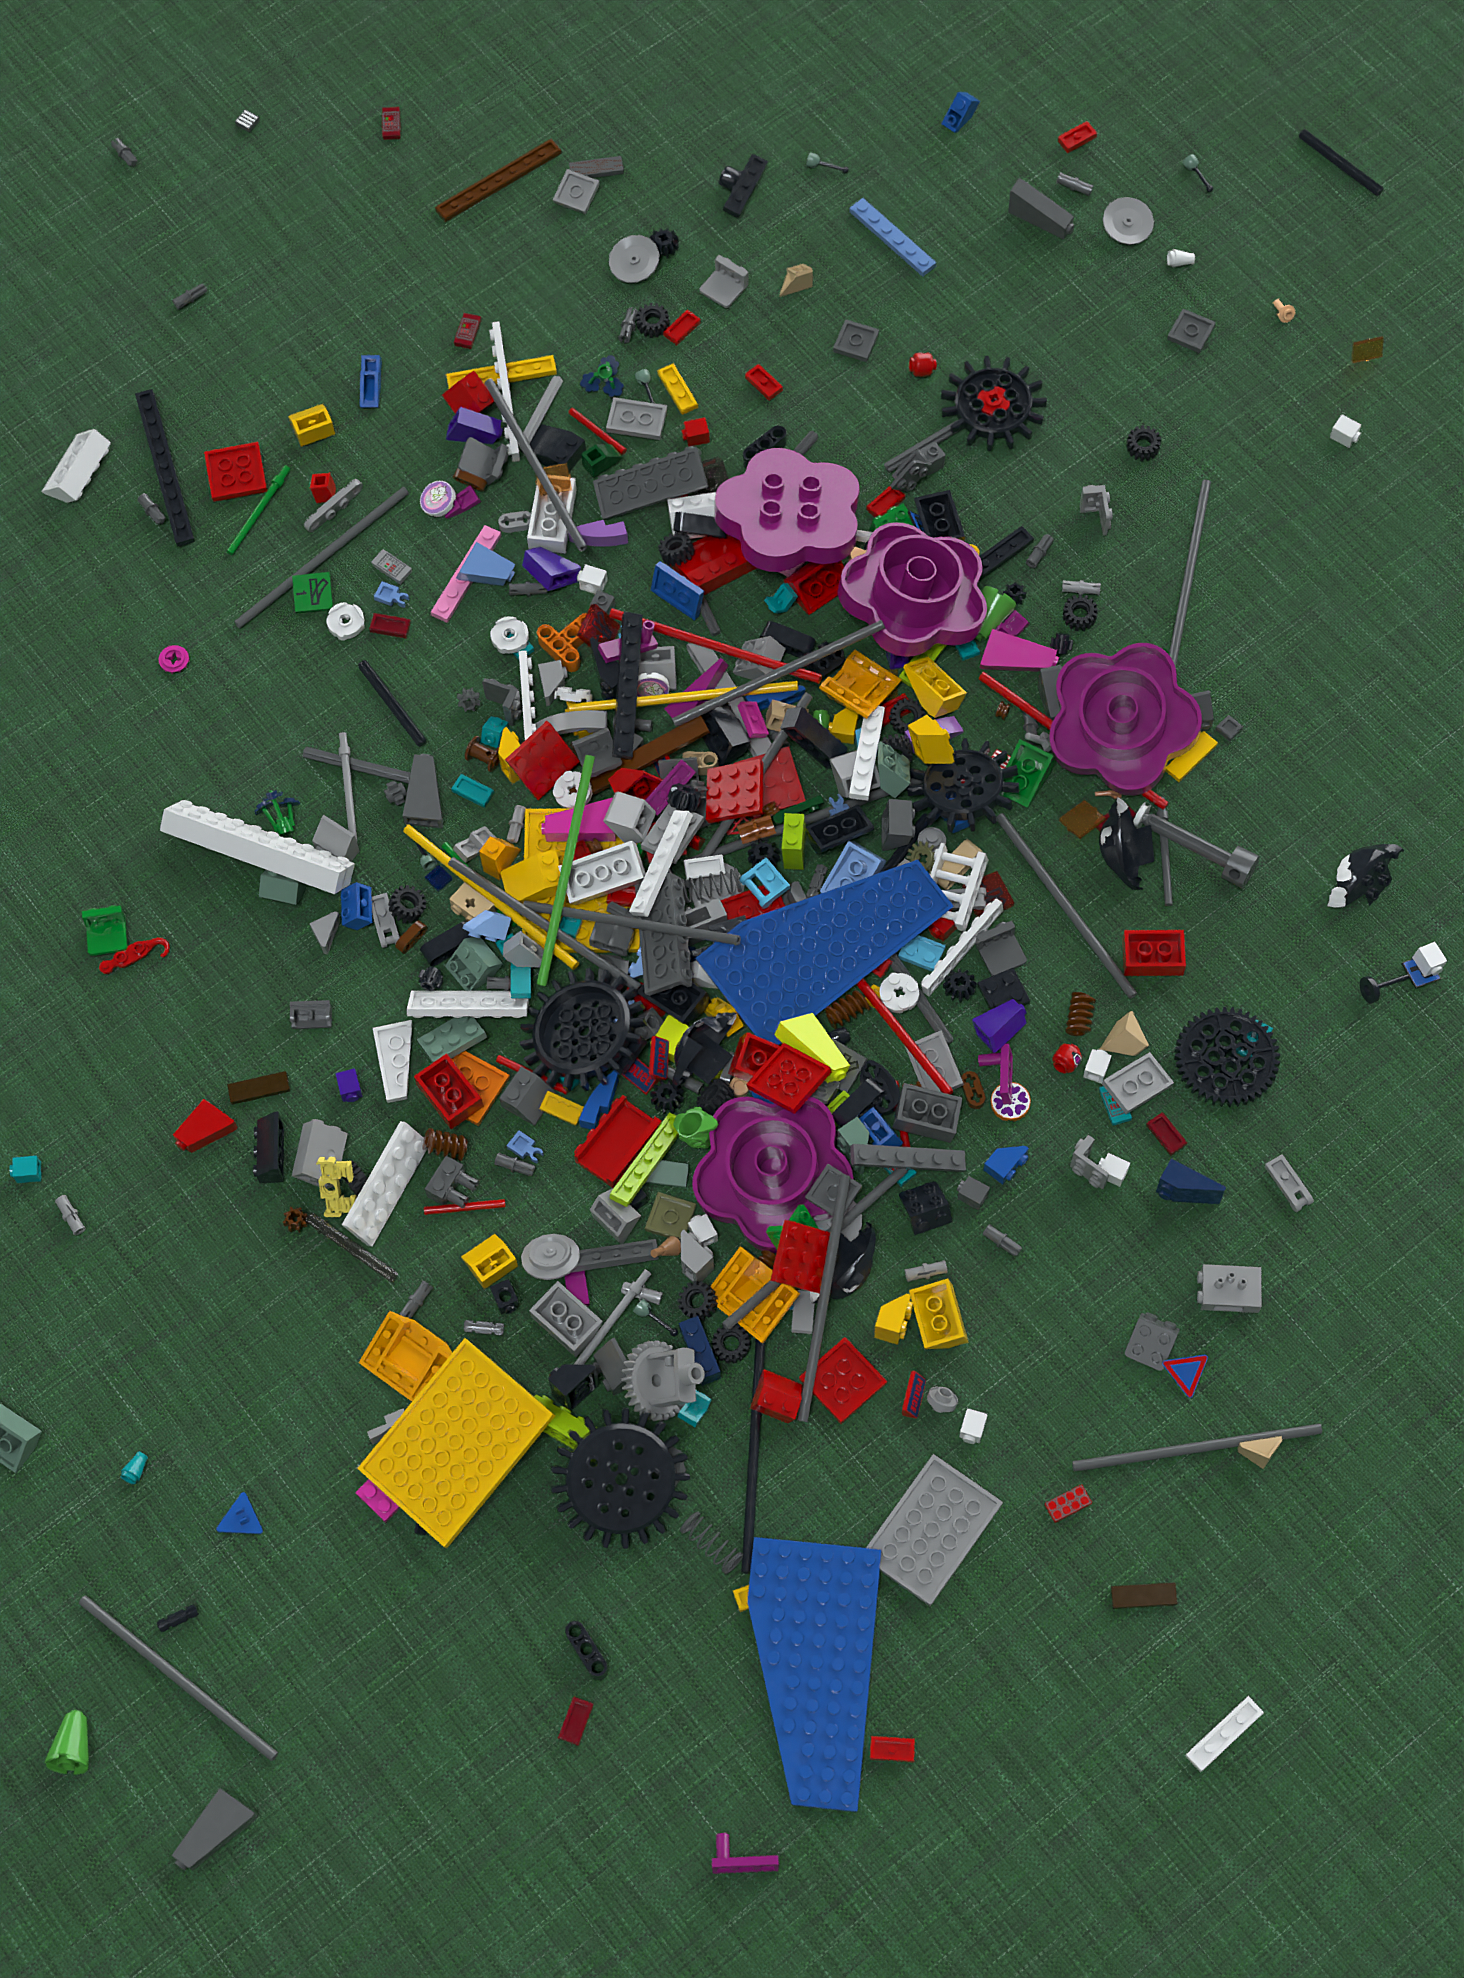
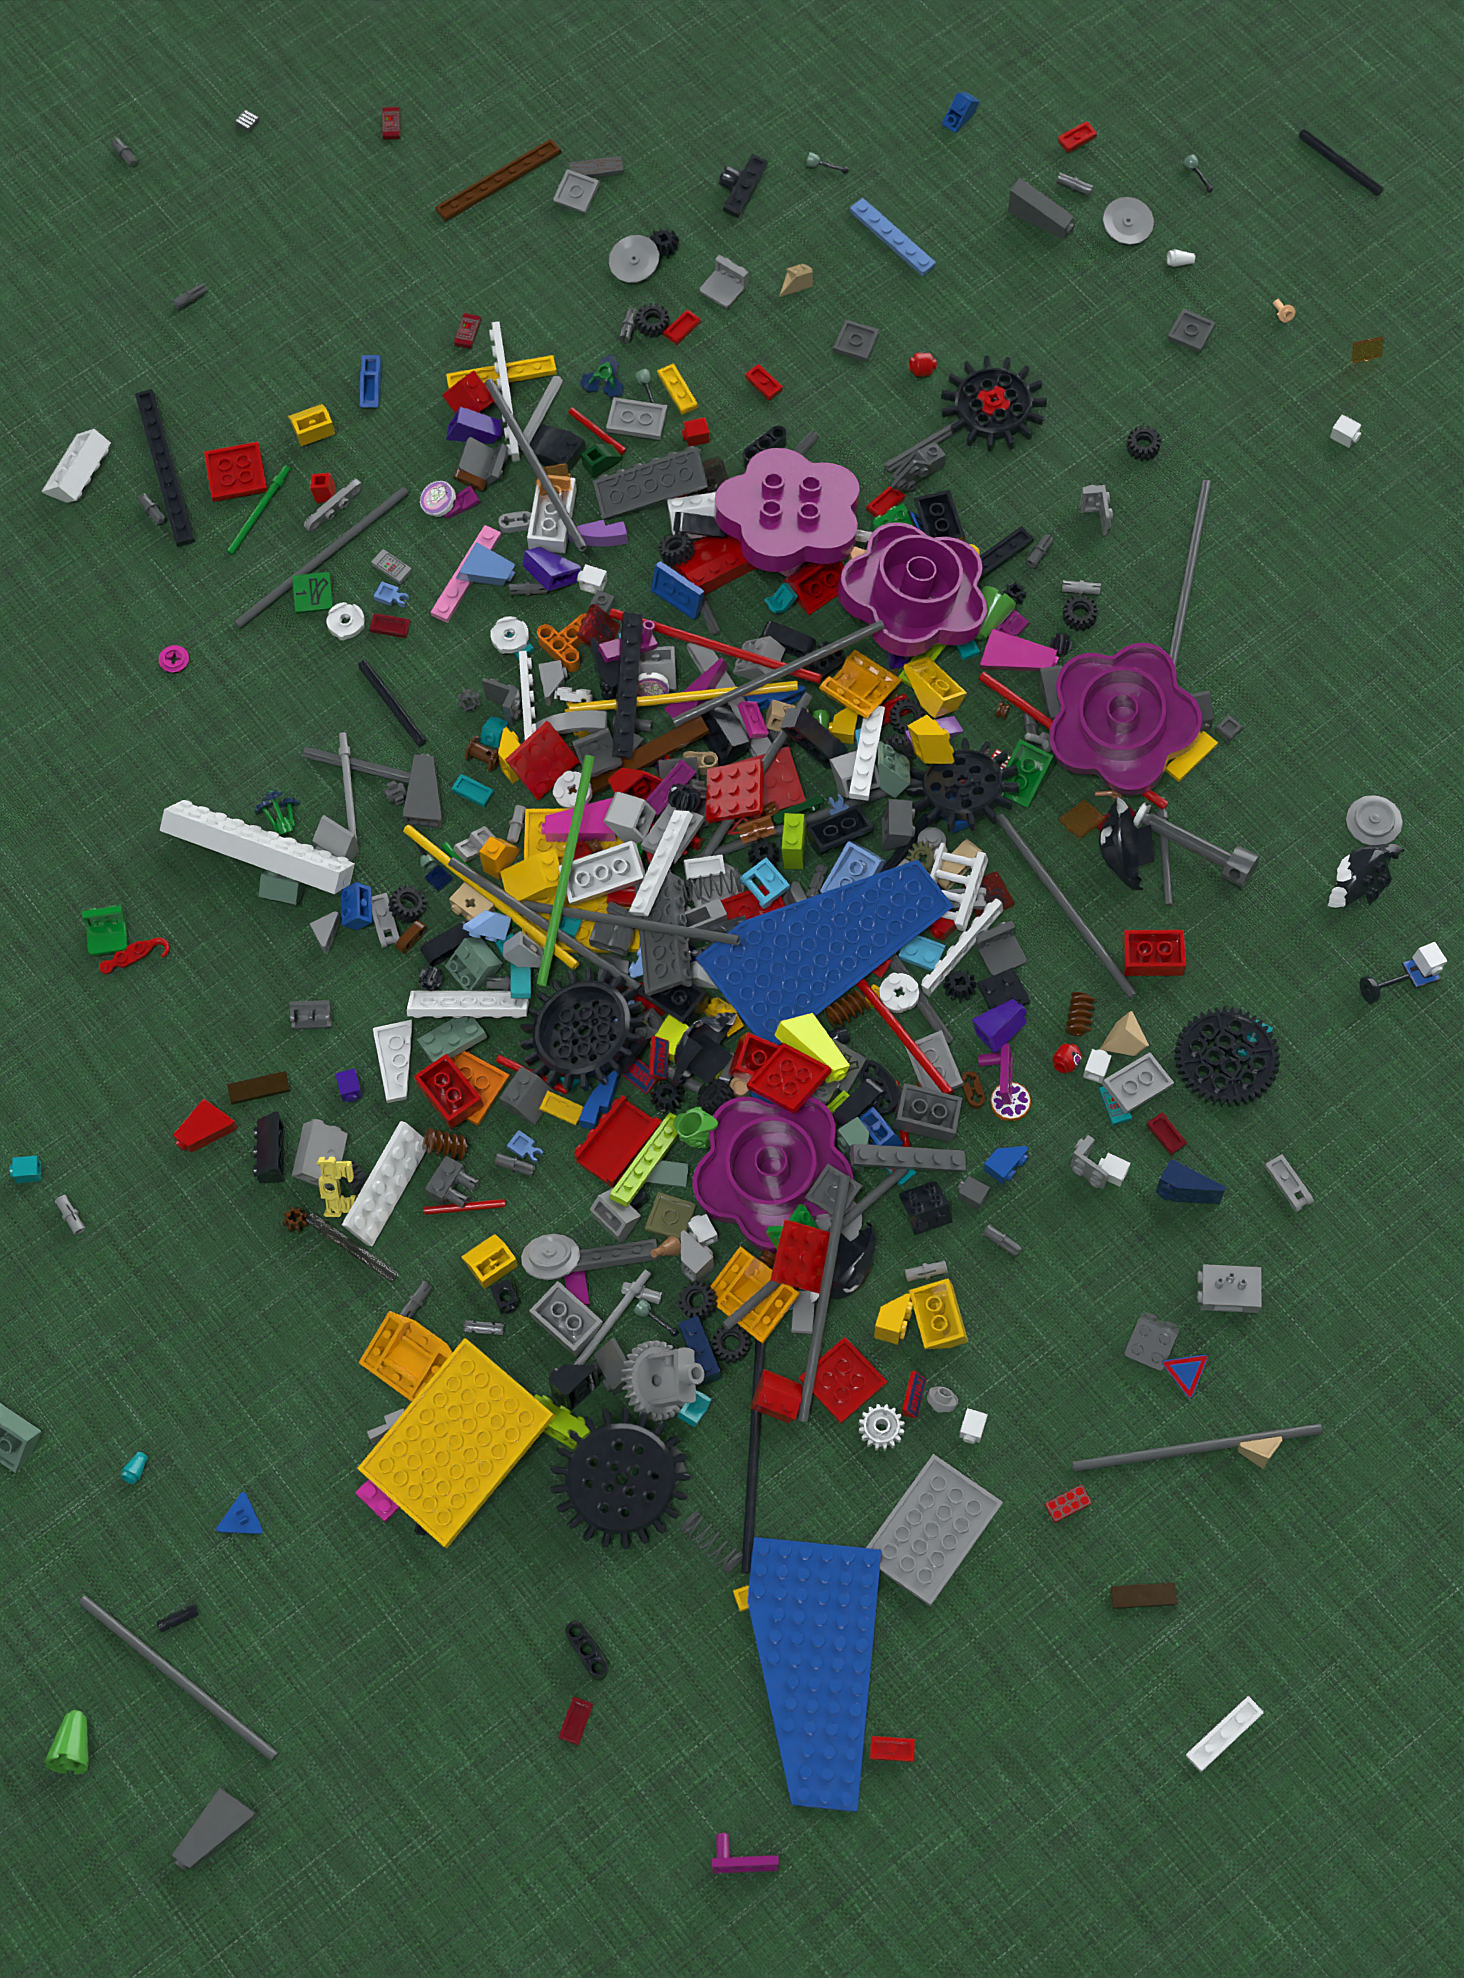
none -> white gear [859,1404,904,1451]
none -> light grey piece [1346,795,1403,846]

